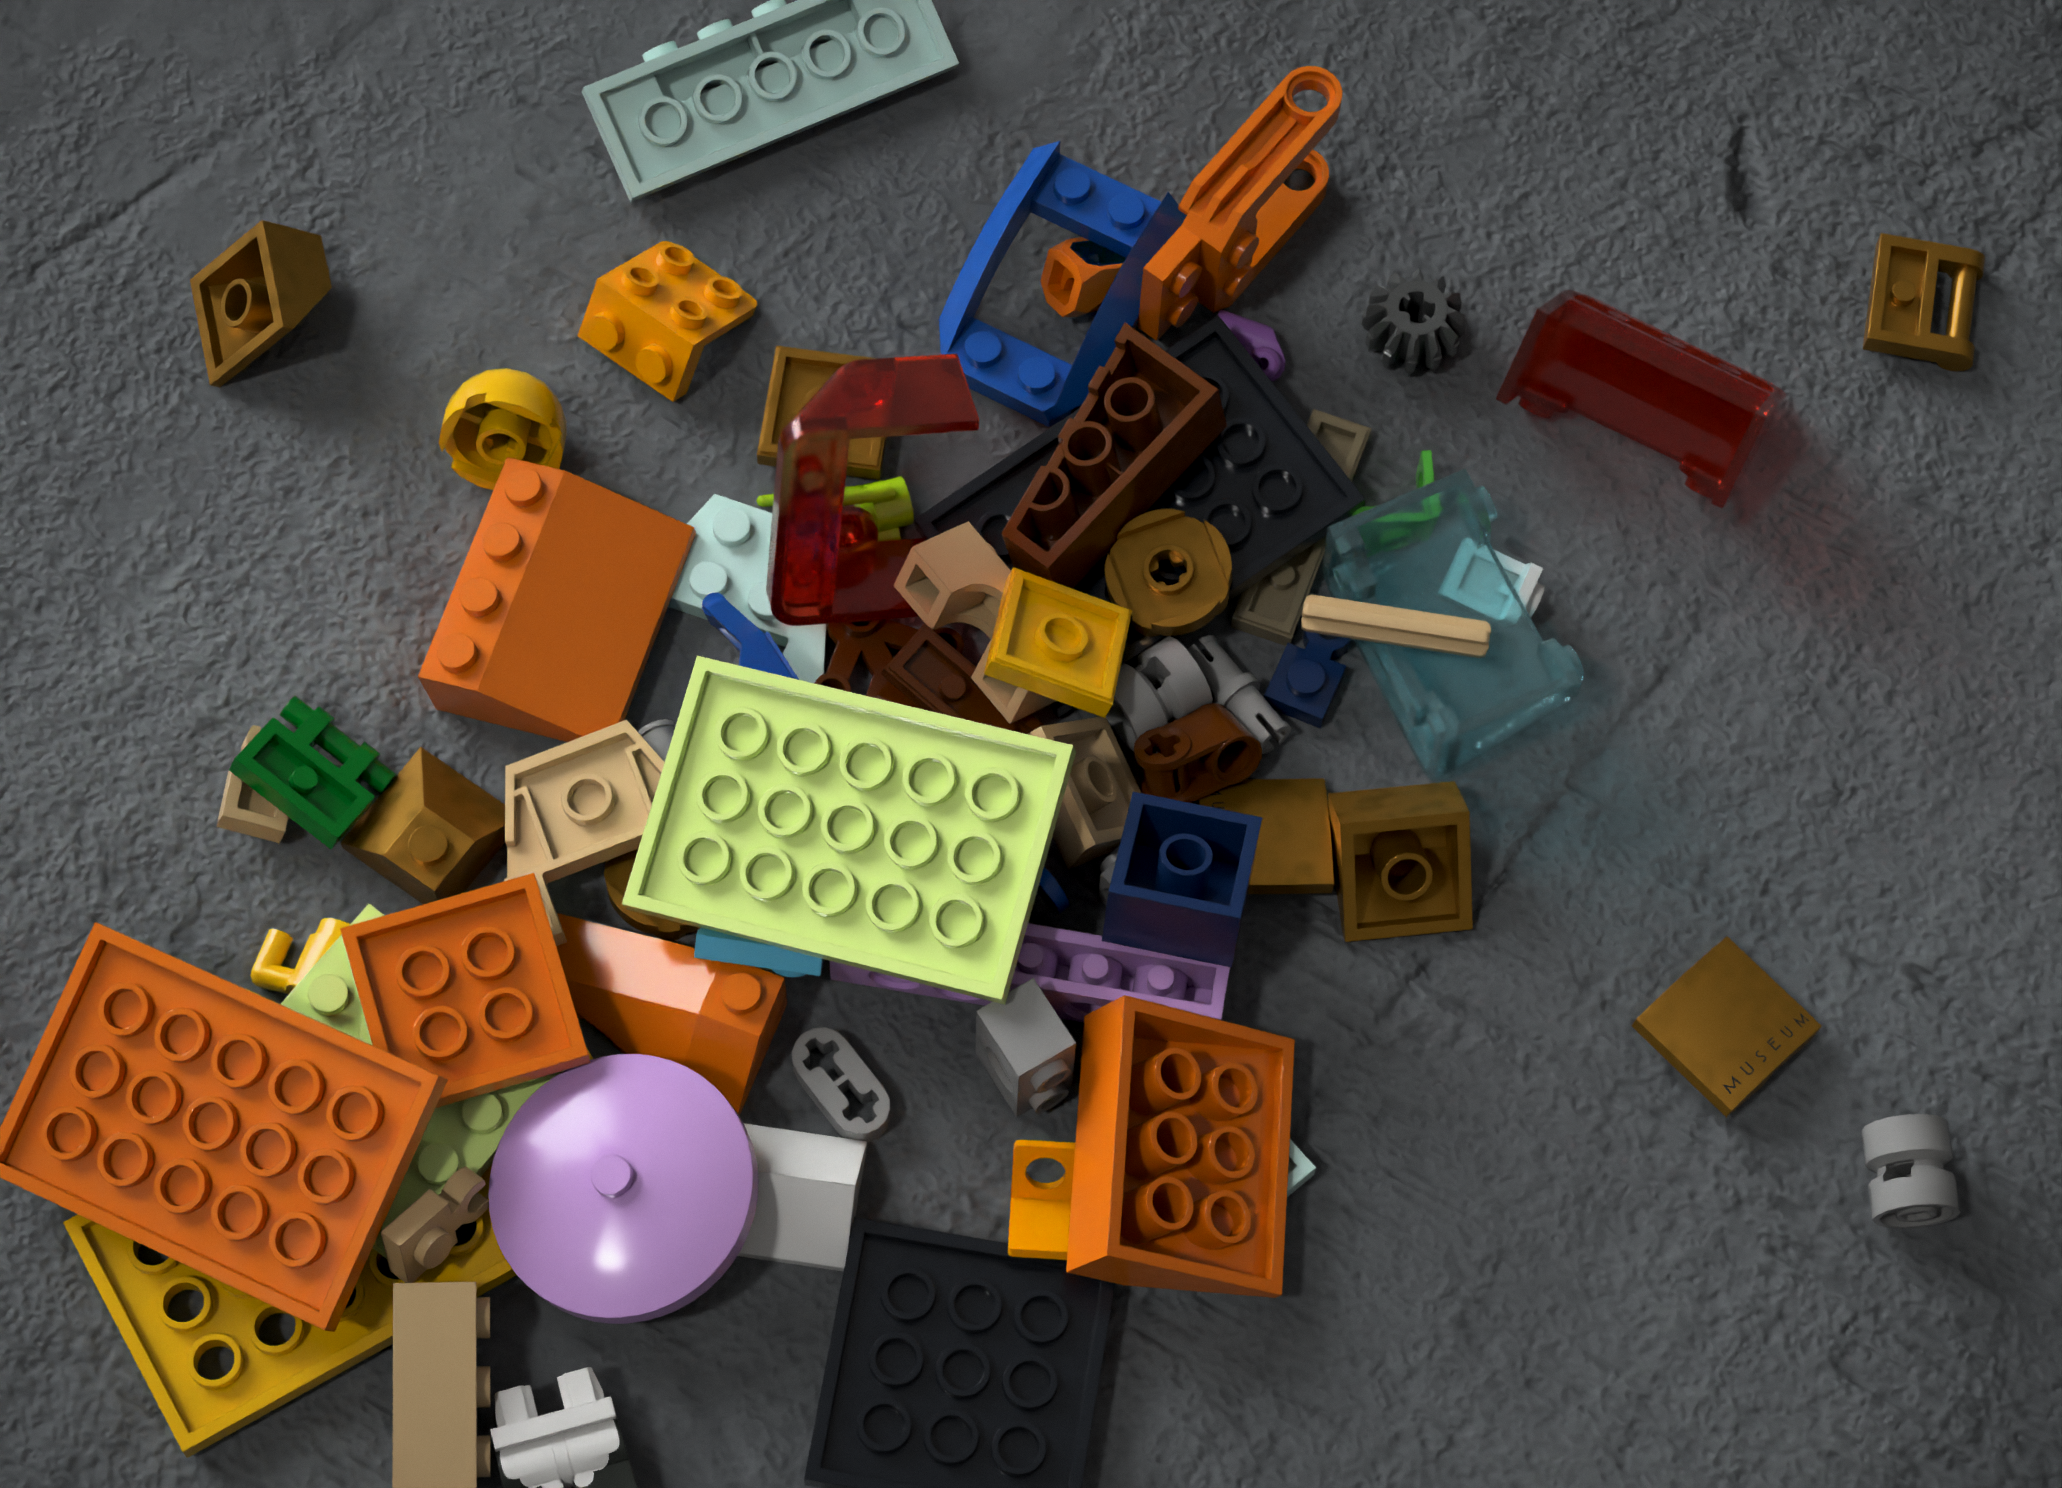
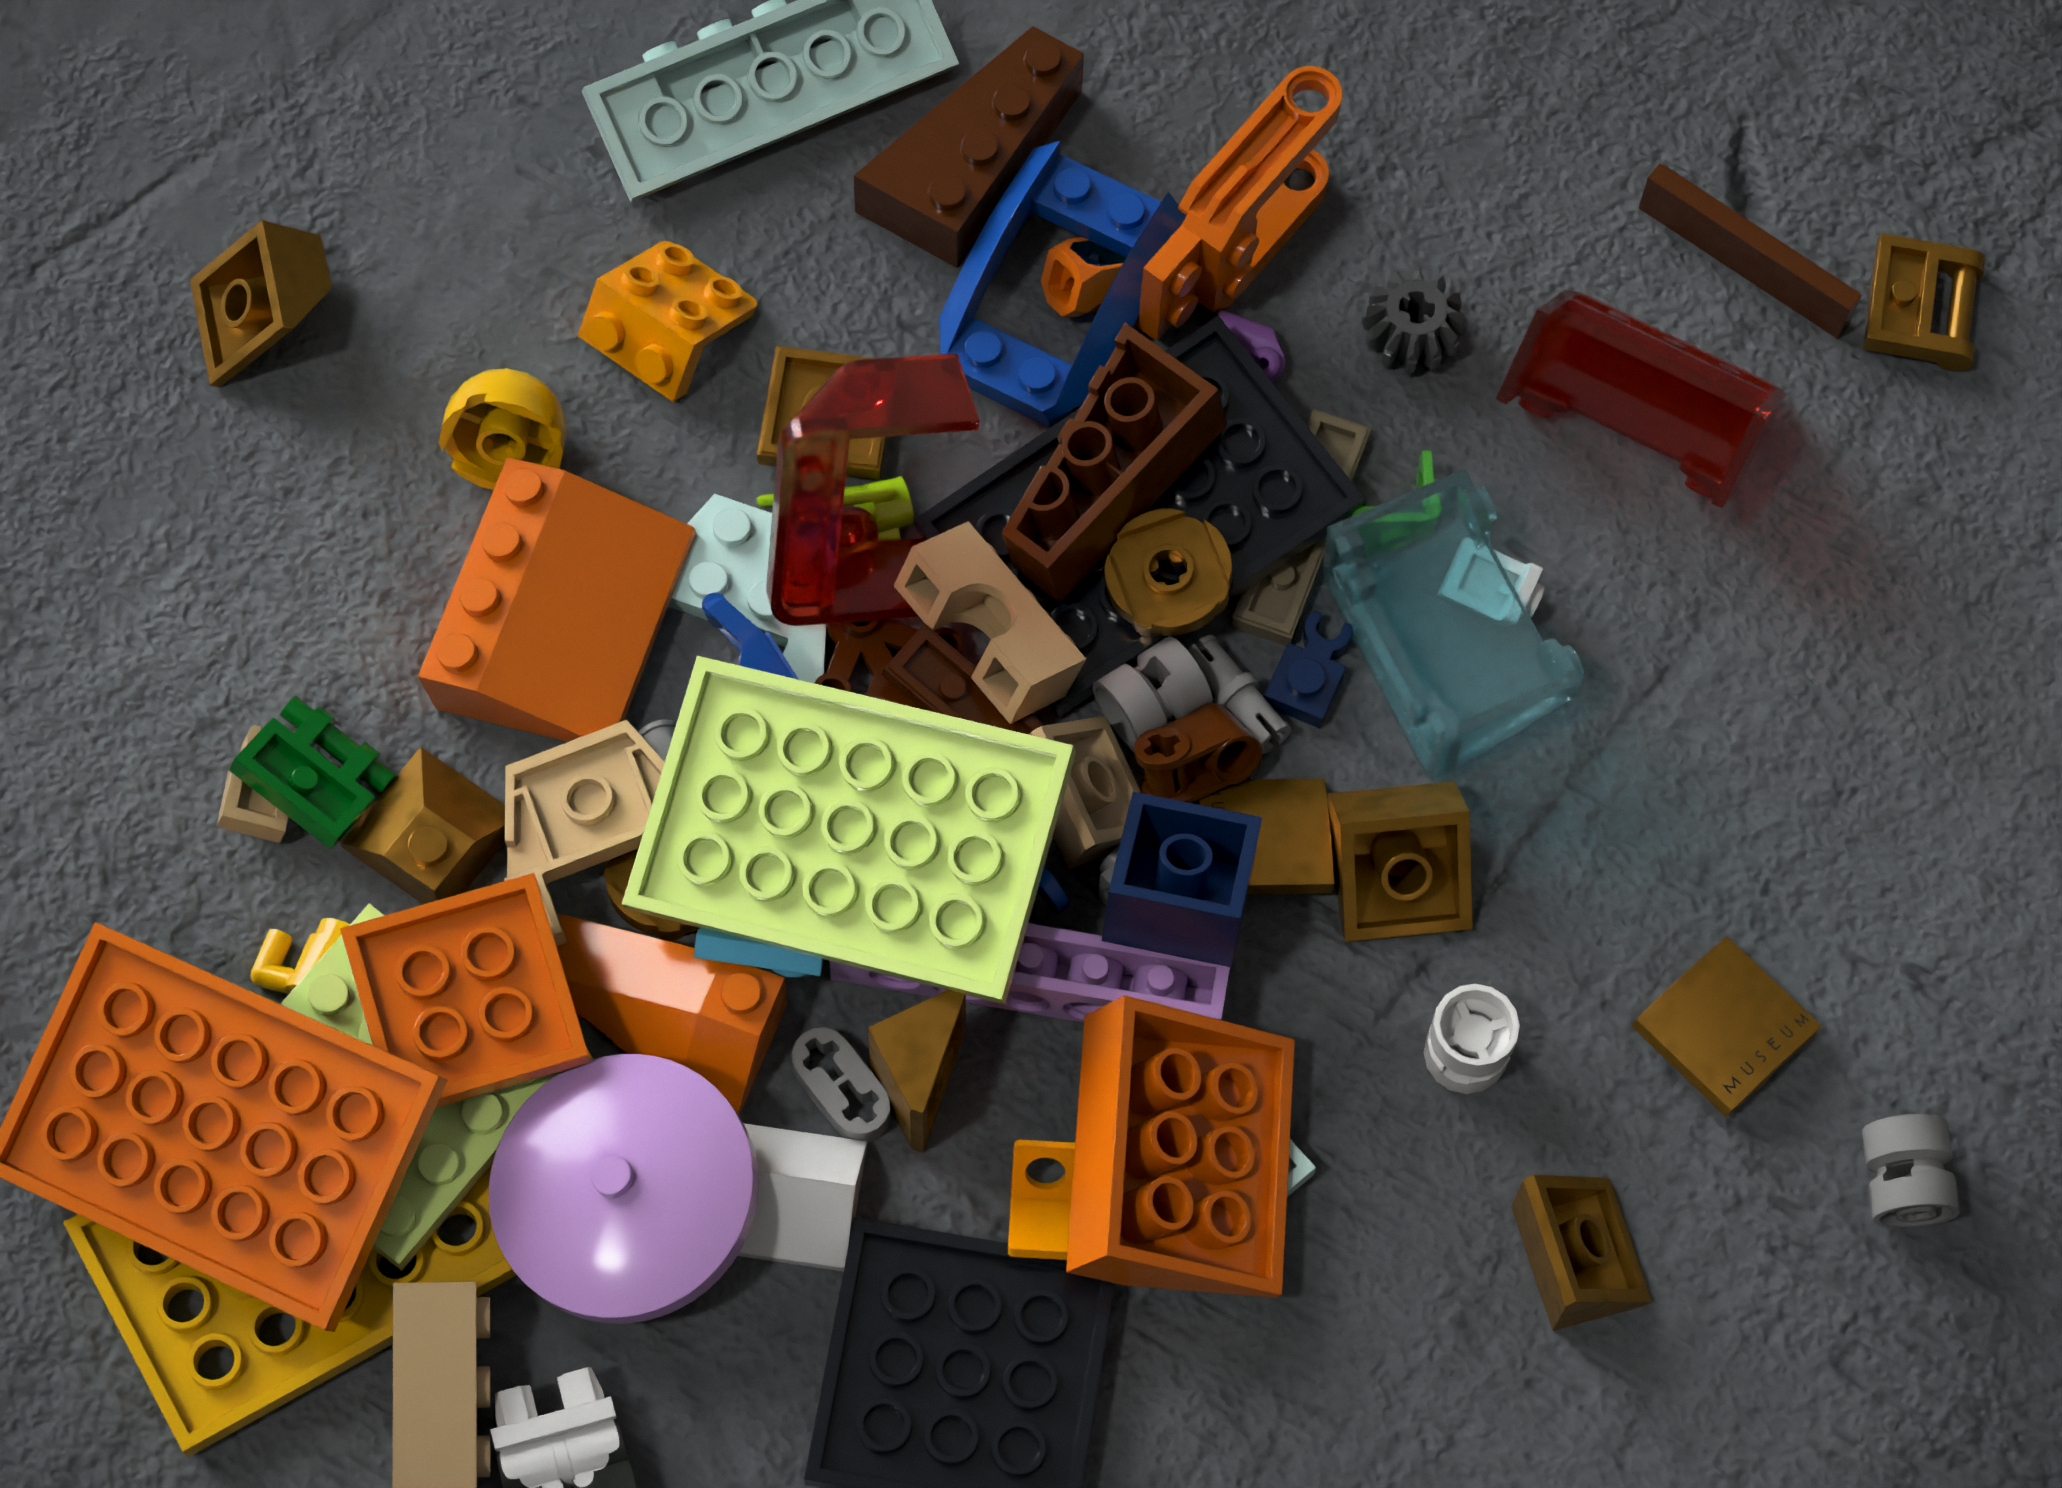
tan plate [381,1166,489,1283] -> none
light grey brick [975,978,1076,1117] -> none
yellow tile [984,567,1132,718] -> none
tan axle [1301,595,1491,658] -> none
none -> reddish brown wedge [854,26,1084,268]
none -> pearl gold slope [868,990,966,1153]
none -> white wheel [1424,984,1520,1094]
none -> pearl gold slope [1511,1174,1652,1331]
none -> reddish brown tile [1639,163,1862,339]

